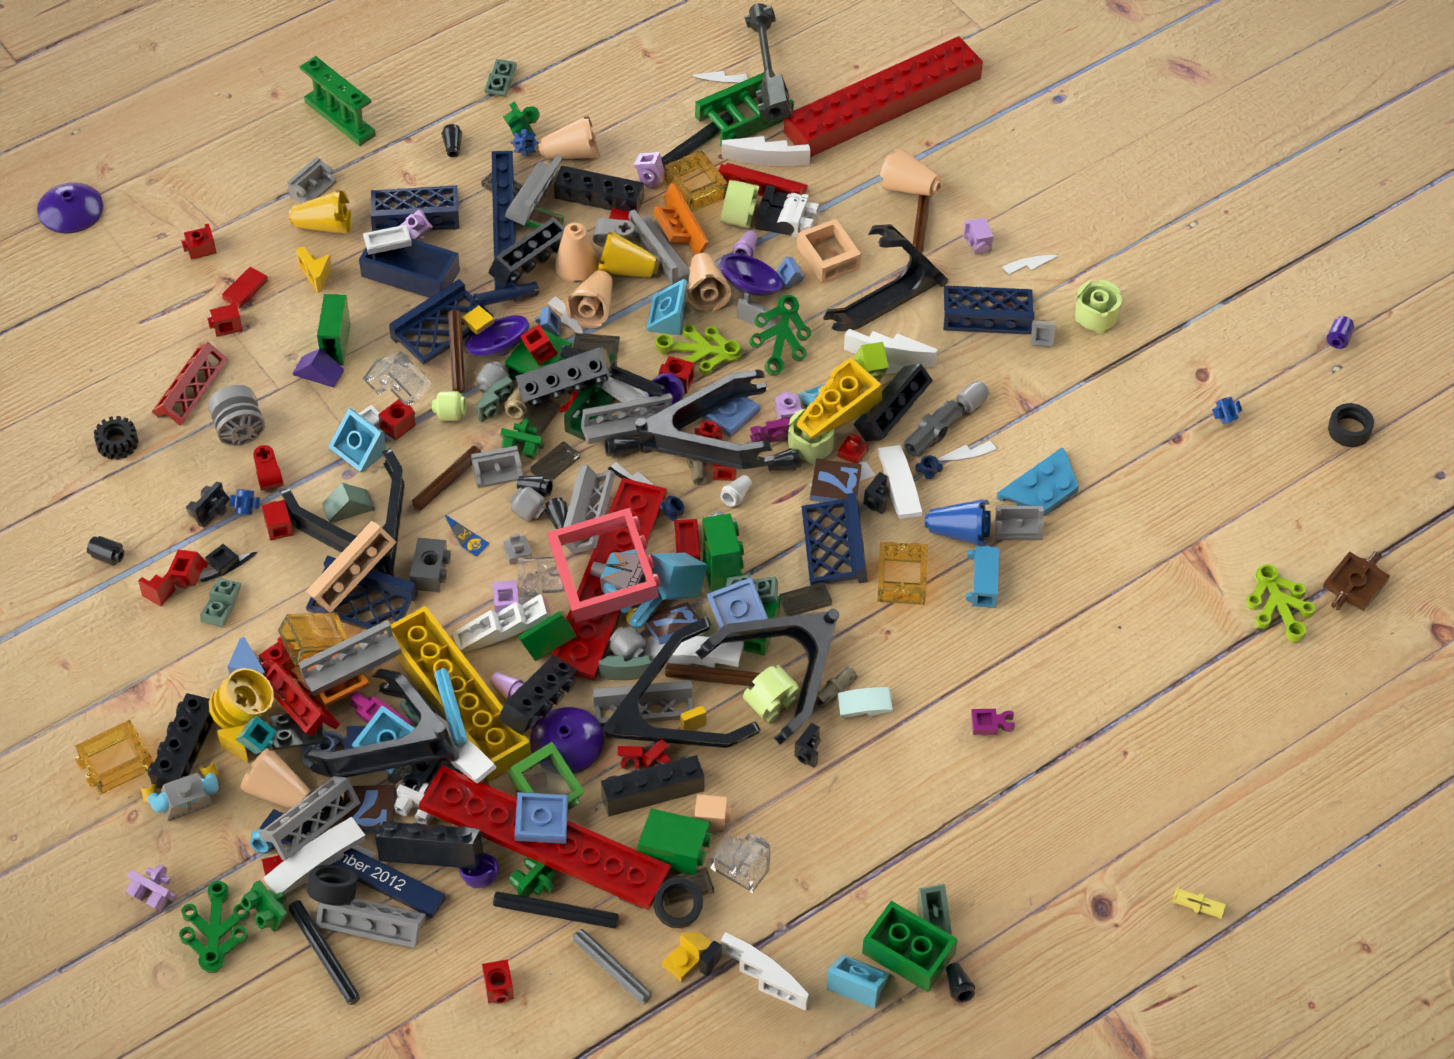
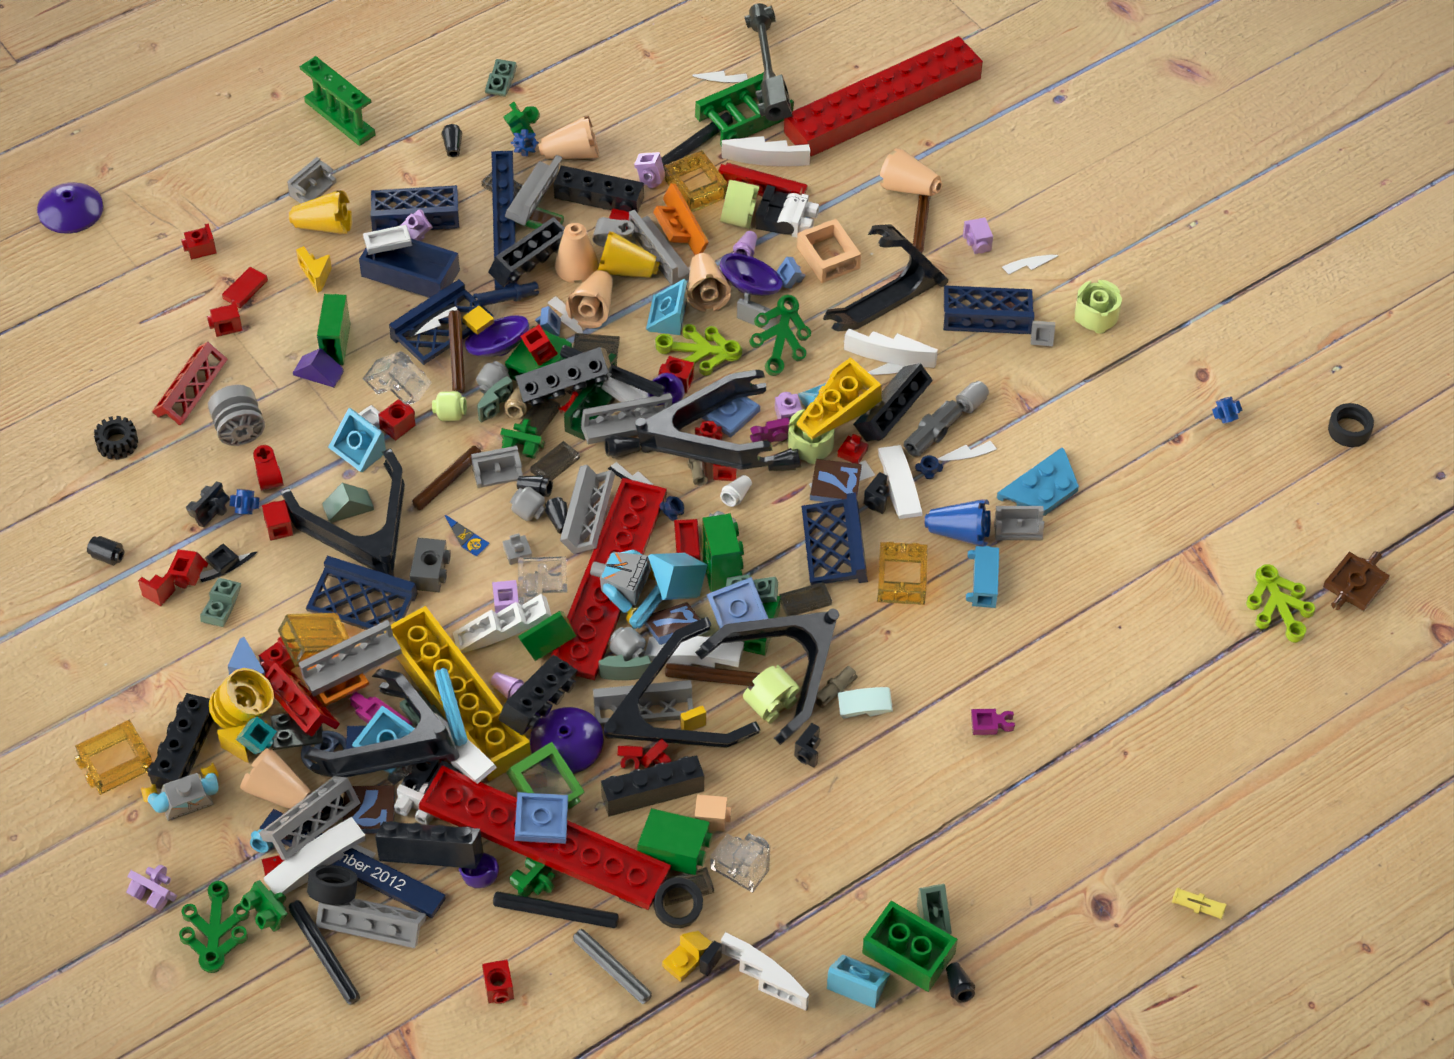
light nougat brick [306,521,396,613] -> none
coral window [547,508,661,623] -> none
lime brick [854,342,889,382] -> none
dark purple brick [1327,316,1354,349] -> none
none -> sticker [409,304,457,337]

